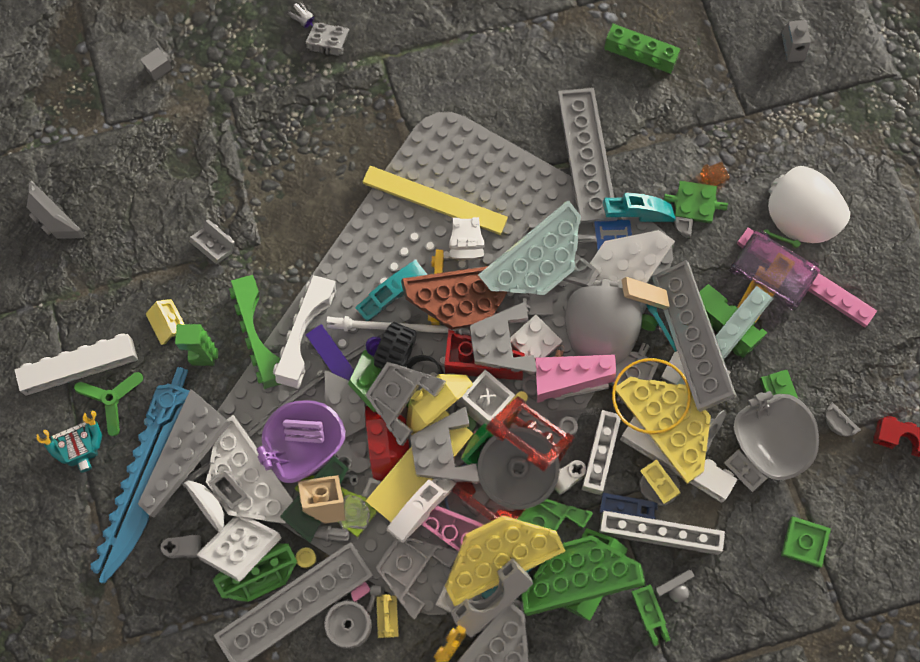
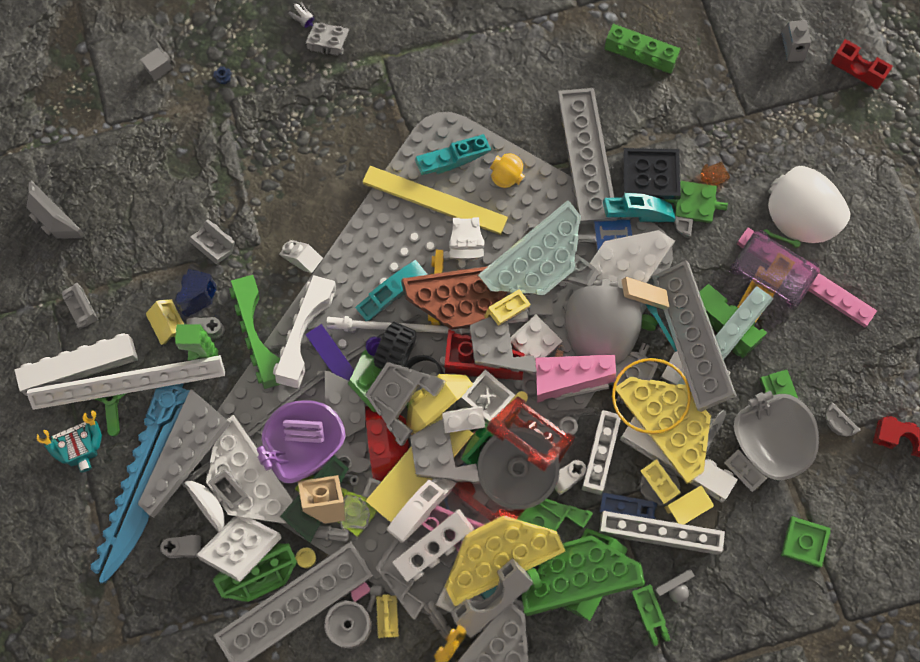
none -> white plate [27,355,225,410]
none -> light grey hinge [62,283,98,330]
none -> clear blue slope [175,269,217,317]
none -> light grey piece [187,317,225,339]
none -> dark blue plate [214,67,231,84]
none -> white slope [279,240,323,273]
none -> white brick [392,509,474,582]
none -> teal slope [415,134,491,175]
none -> light grey axle [423,601,452,639]
none -> white plate [442,406,485,433]
none -> light yellow panel [484,289,531,326]
none -> yellow plant [490,153,525,188]
none -> bright green tile [527,568,542,590]
none -> black plate [623,148,681,200]
none -> light yellow panel [664,485,714,524]
none -> red arch [831,39,893,90]

